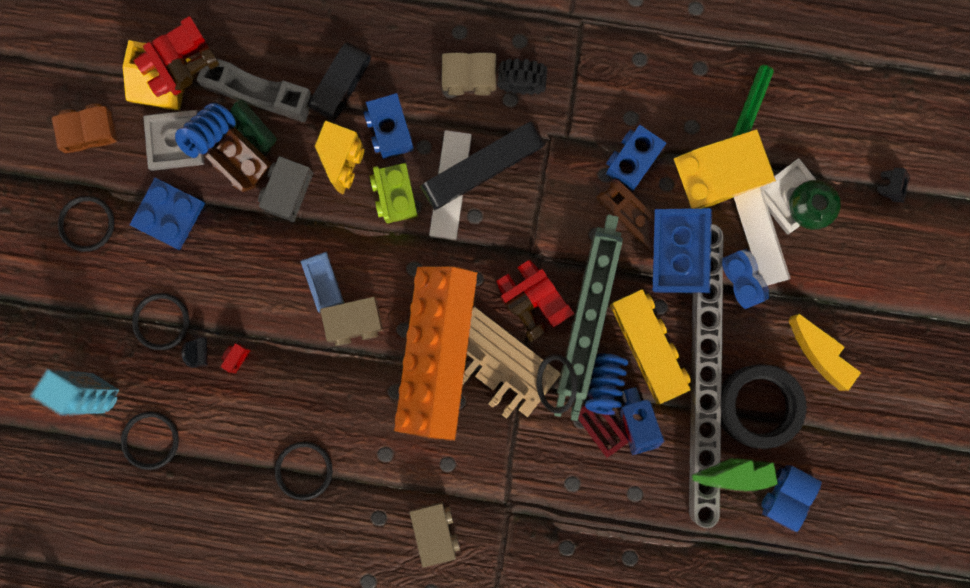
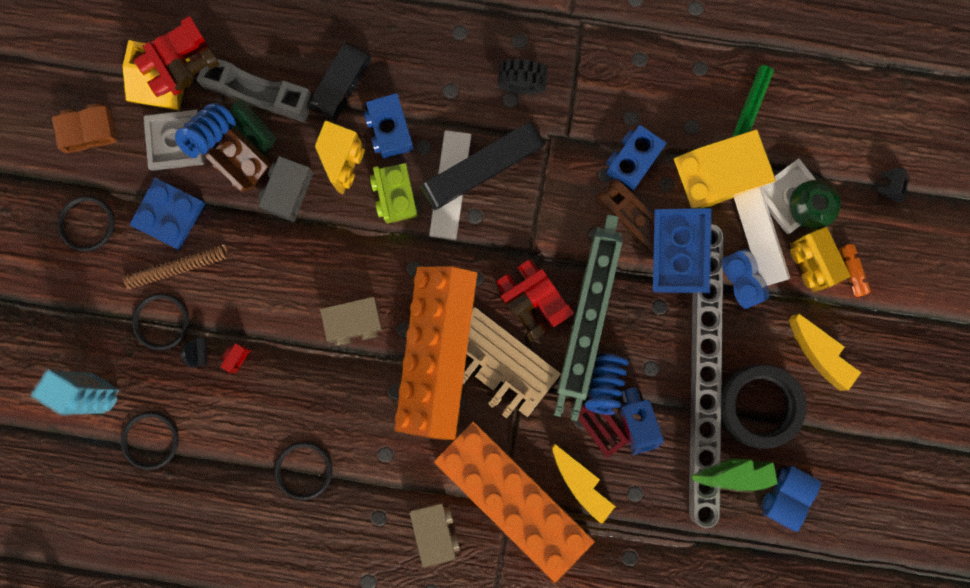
medium blue tile [301,252,344,312] -> none
dark tan brick [442,53,496,96] -> none
black tyre [536,354,578,414] -> none
yellow brick [610,289,691,404] -> none
none -> medium nougat piece [122,244,228,290]
none -> orange brick [434,421,594,583]
none -> yellow slope [551,444,615,524]
none -> yellow slope [790,227,851,292]
none -> orange axle [839,244,871,297]

